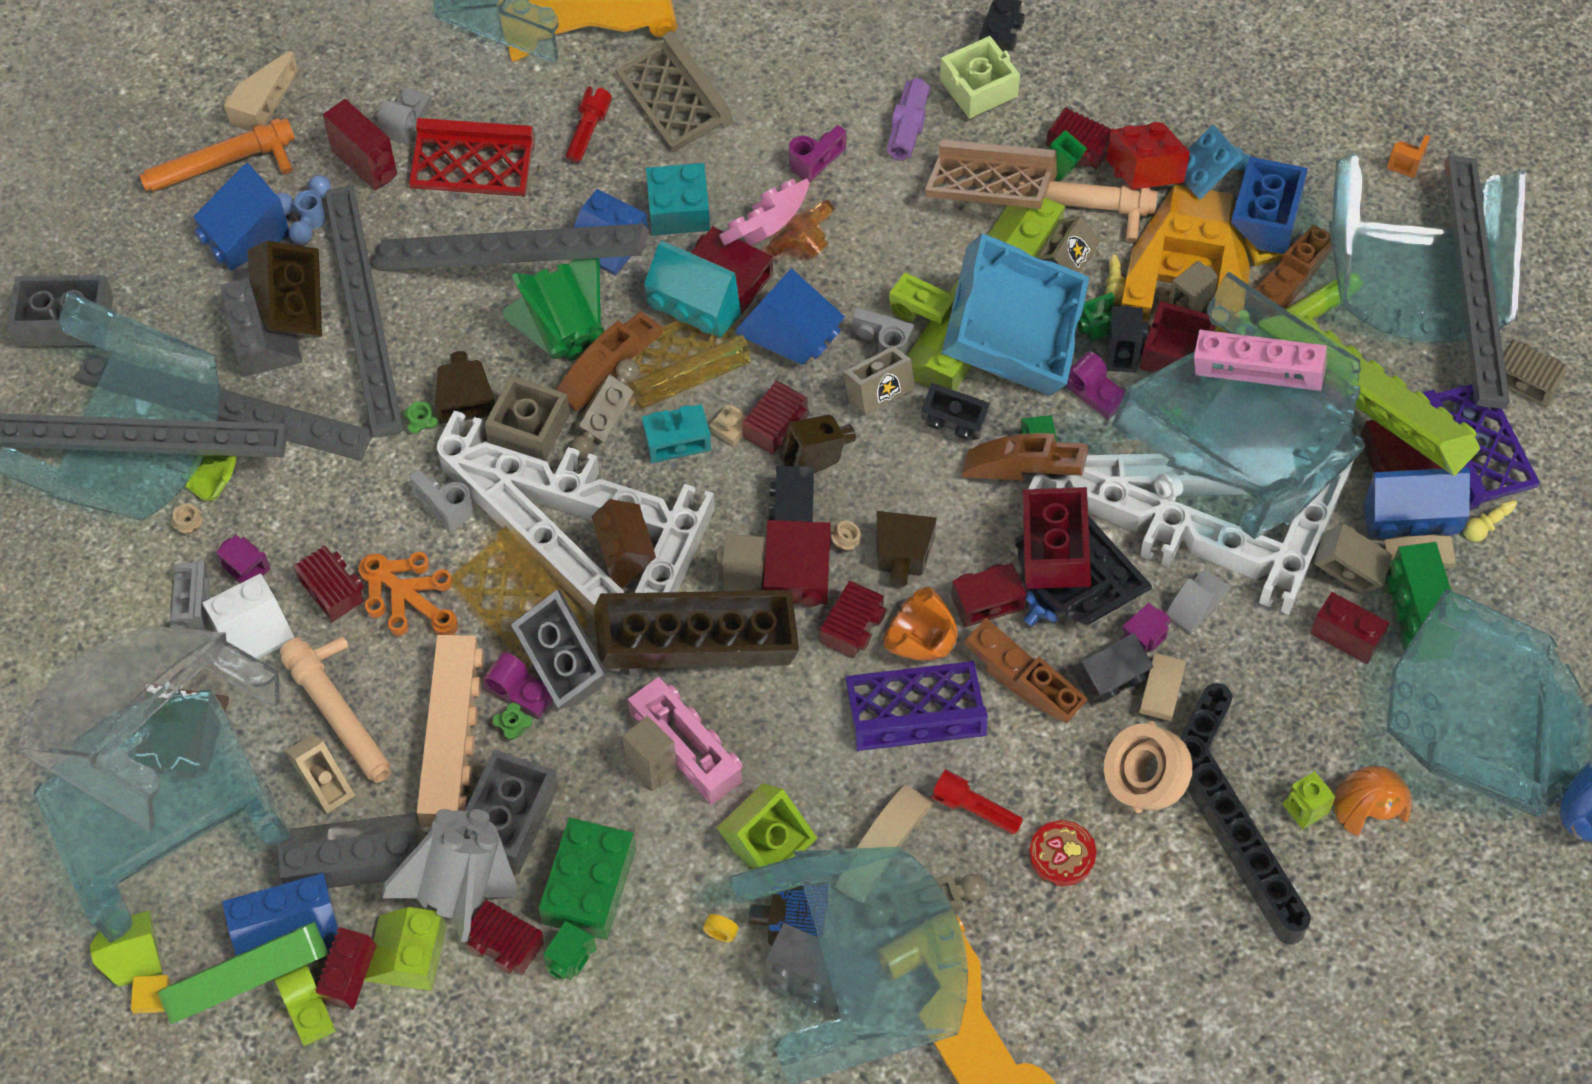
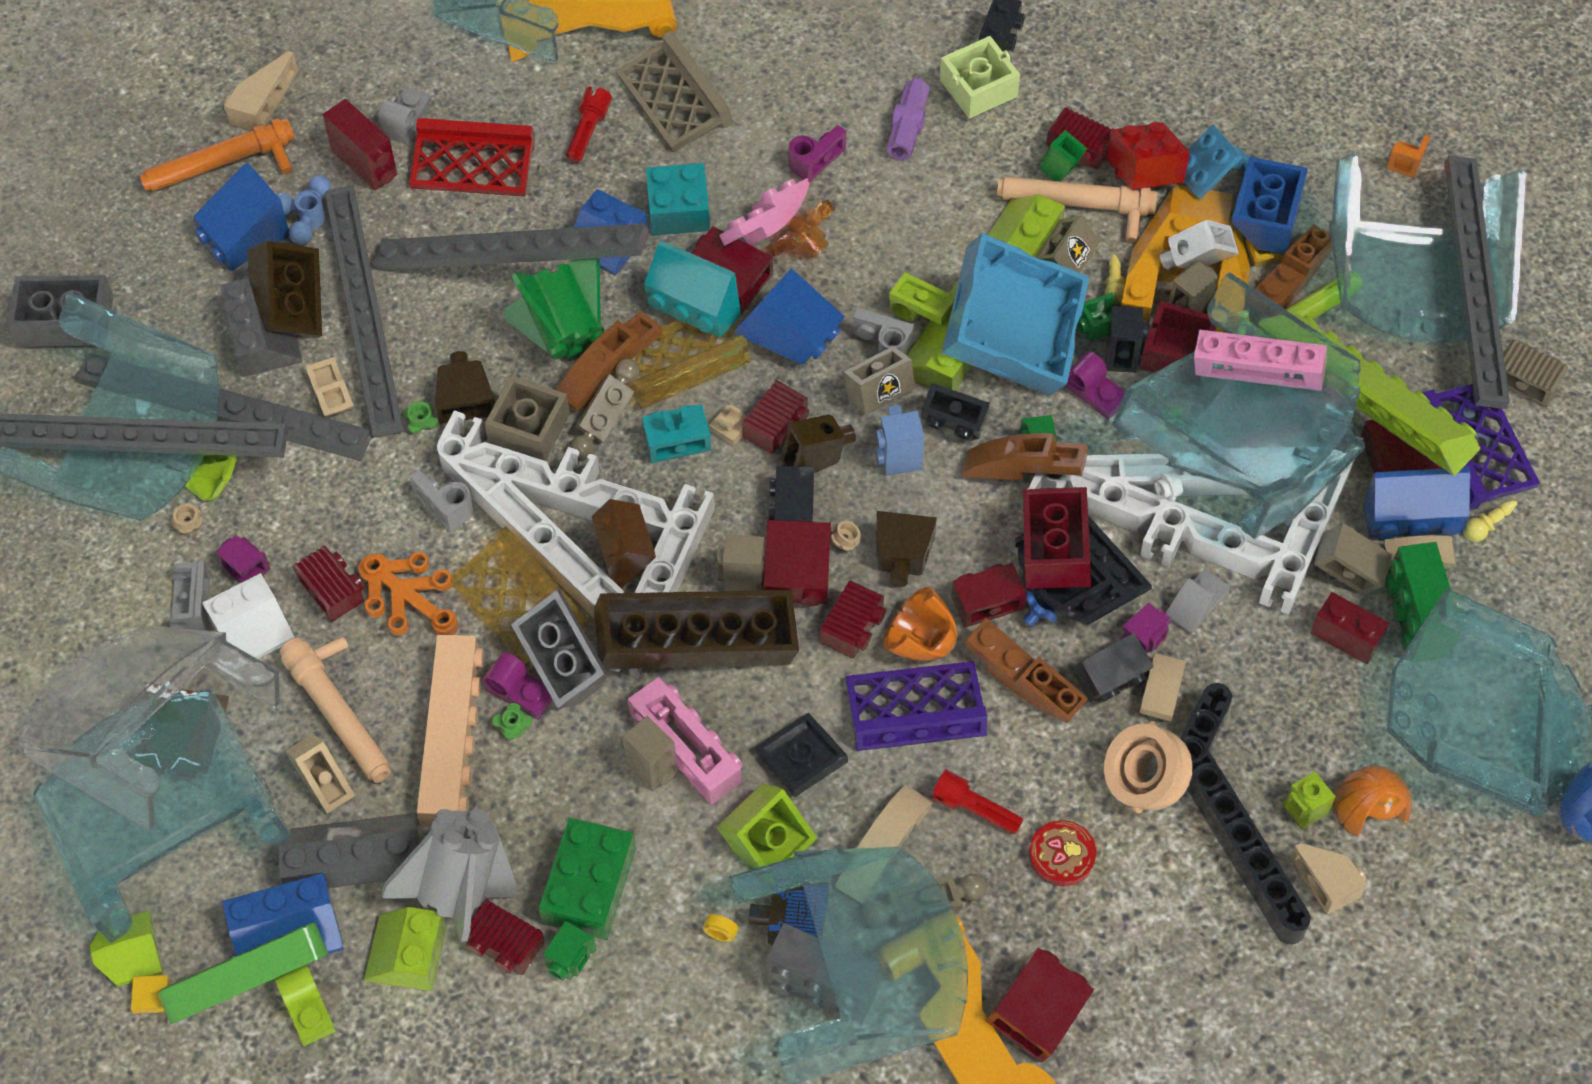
dark red brick [315,927,377,1010] -> none
flat silver brick [465,750,559,874] -> none
medium nougat fence [925,139,1057,209] -> none
none -> tan slope [305,357,354,418]
none -> black plate [755,712,848,797]
none -> medium blue brick [875,405,924,476]
none -> dark red brick [985,947,1095,1063]
none -> white torso [1160,220,1239,270]
none -> tan slope [1290,843,1367,915]

